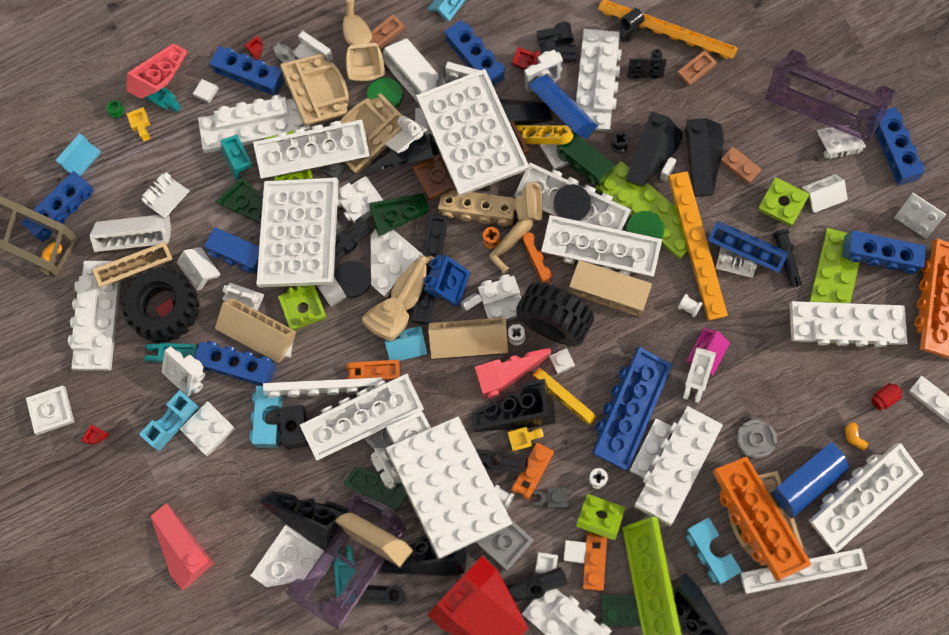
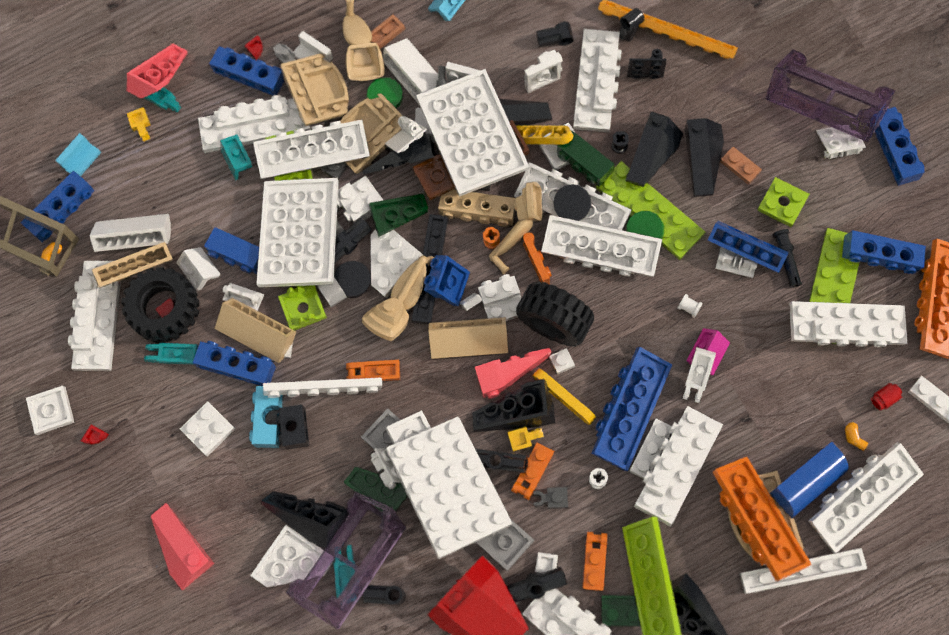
green plate [106,100,125,118] -> none
medium azure arch [139,390,199,451] -> none
white hinge [141,172,189,218] -> none
white plate [162,346,205,397] -> none
white tile [193,79,218,103] -> none
dark green wing [215,177,263,224] -> none
white plate [300,374,424,461] -> none
tan brick [335,513,413,567] -> none
black wedge [381,536,467,576] -> none
medium azure panel [385,326,427,361] -> none
blue brick [444,20,505,87] -> none
white bush [495,485,515,510] -> none
white bush [508,324,525,346] -> none
red bracket [511,47,540,70] -> none
blue brick [528,76,599,139] -> none
black piece [541,41,577,62] -> none
white tile [564,540,586,564] -> none
tan brick [569,260,652,317] -> none
lime piece [576,494,626,540] -> none
white tile [660,157,676,182] -> none
light orange plate [668,171,728,321] -> none
nougat plate [677,50,717,87] -> none
medium azure arch [685,517,742,585] -> none
light grey tile [736,419,777,459] -> none
white panel [801,174,848,213] -> none
white hinge [894,193,946,239] -> none

